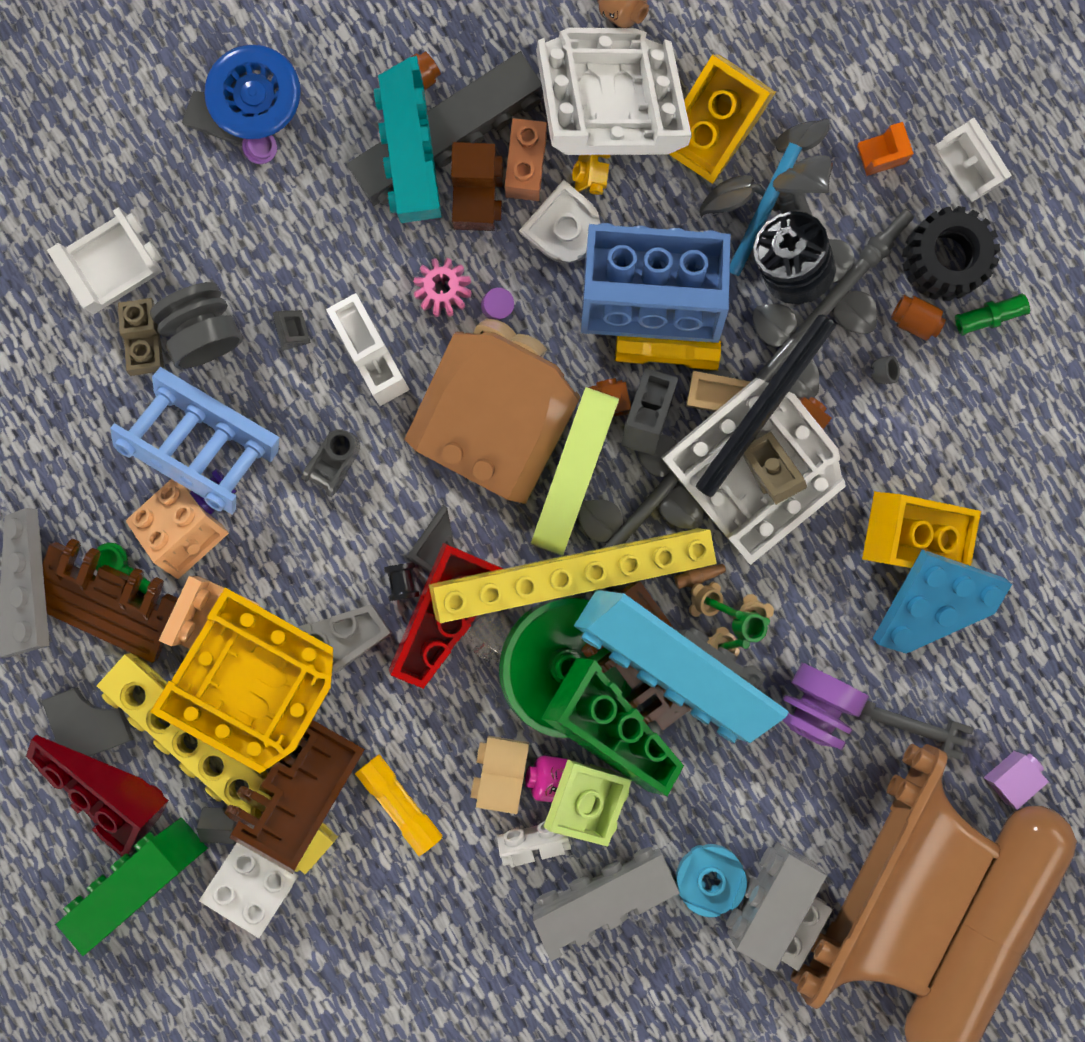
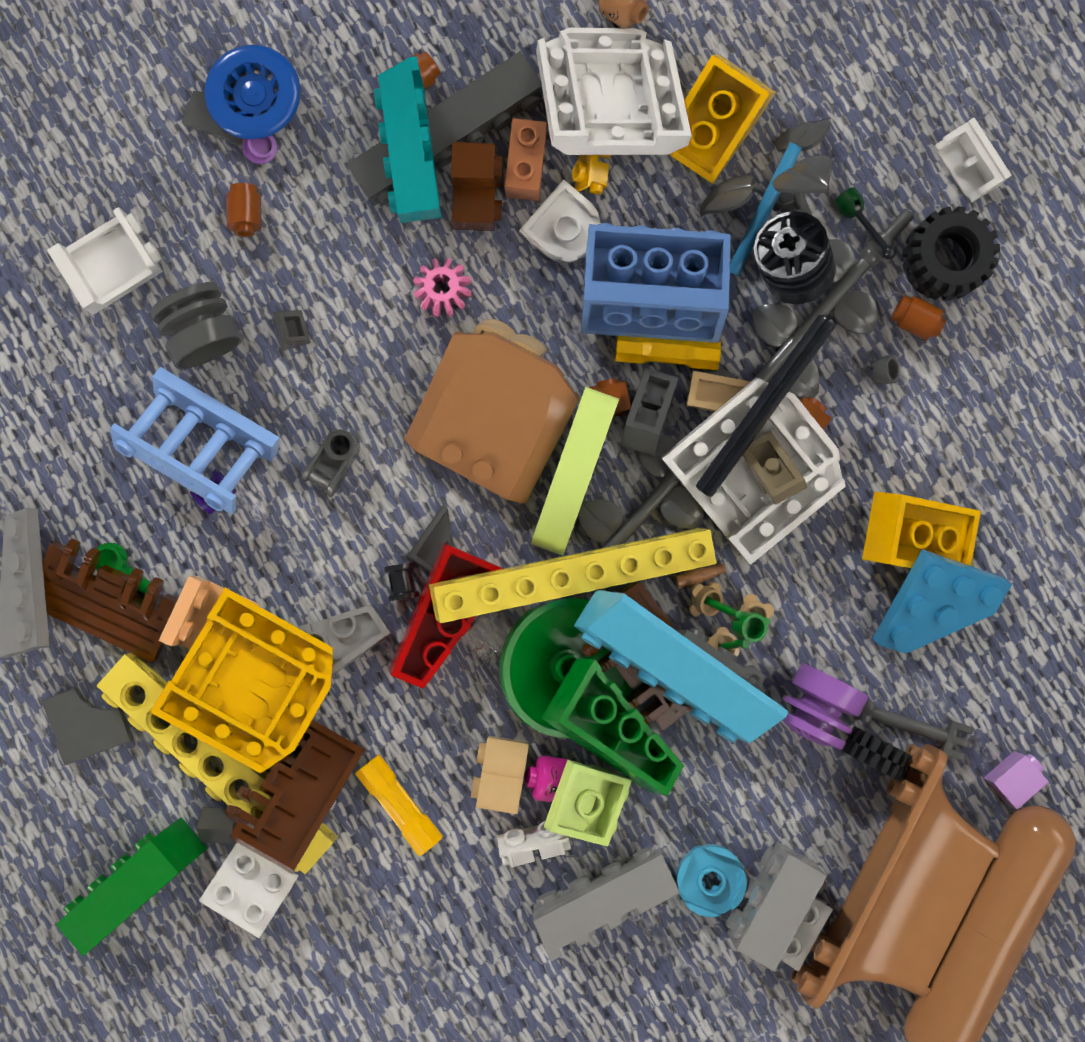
dark red wedge [26,735,169,857] -> none
dark tan slope [118,298,164,376] -> none
light nougat bracket [126,479,229,579] -> none
white slope [326,293,410,406] -> none
medium lavender piece [481,288,514,320] -> none
orange panel [857,122,914,176] -> none
green pin [955,293,1030,336] -> none
none -> dark orange brick [226,183,262,237]
none -> hinge [833,187,896,259]
none -> black tyre [841,726,912,781]

